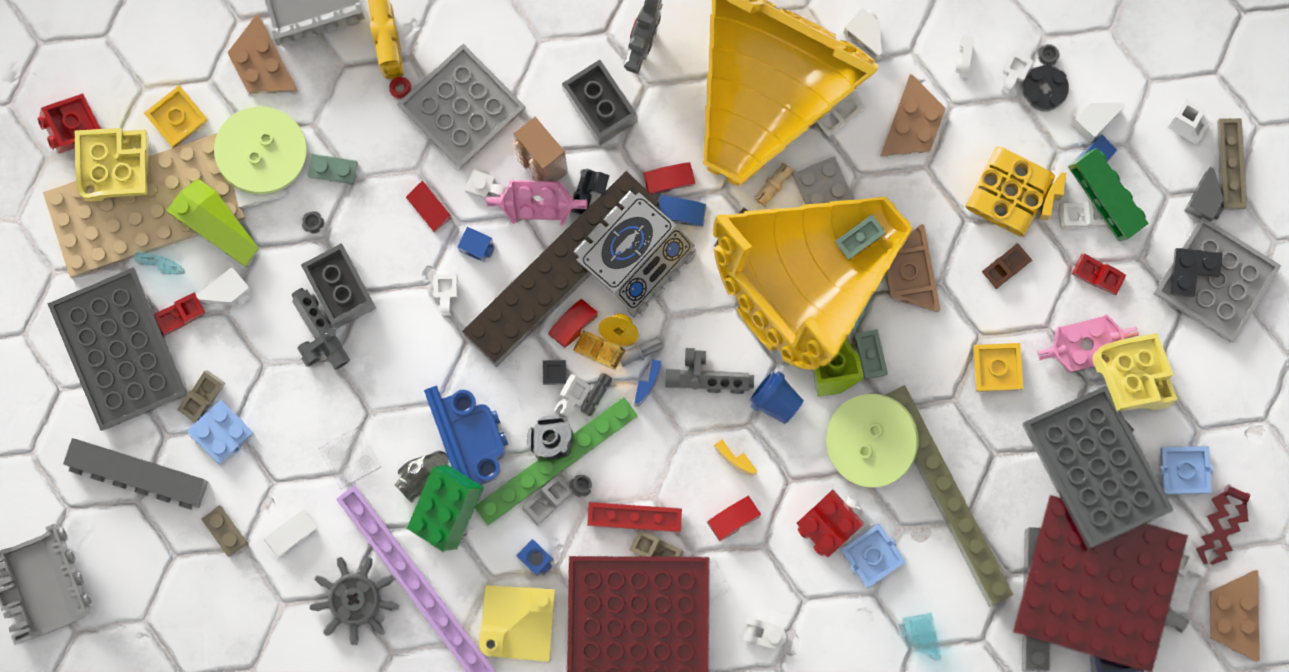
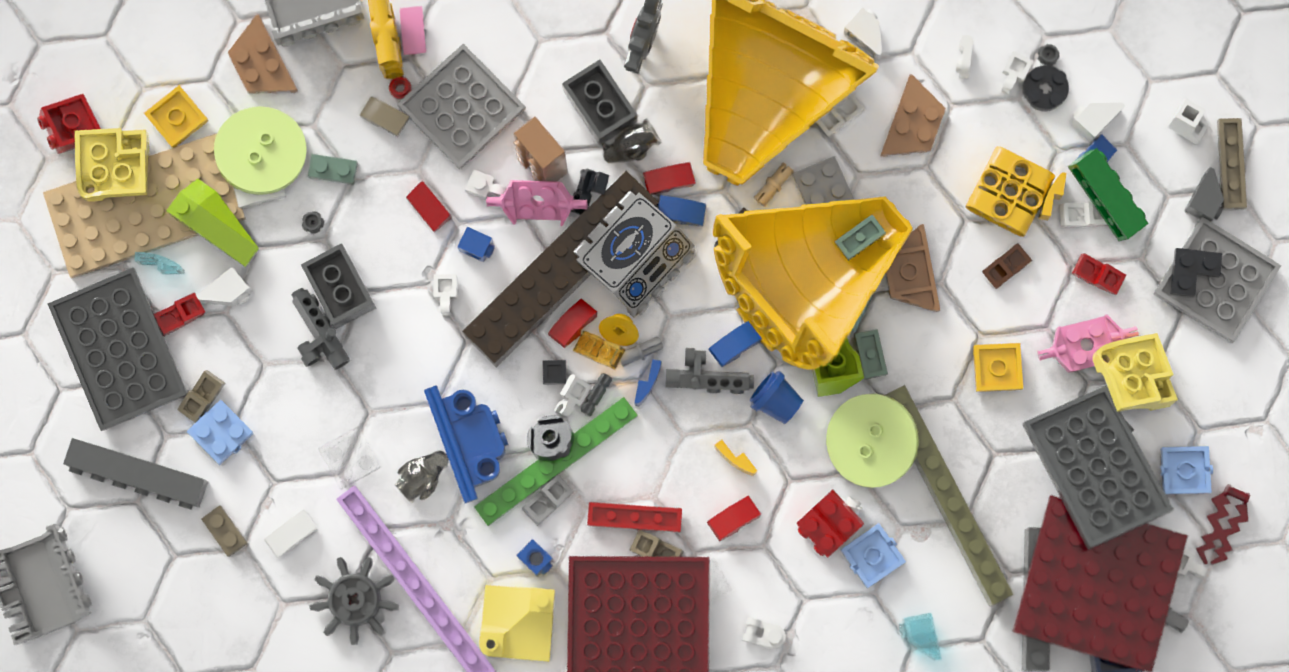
green brick [406,465,484,552] -> none
dark grey plate [570,475,592,497] -> none
medium nougat wing [1210,570,1260,661] -> none
none -> dark tan slope [359,96,410,137]
none -> bright pink slope [399,6,427,55]
none -> clear smoke animal [602,118,662,163]
none -> blue slope [708,321,762,367]

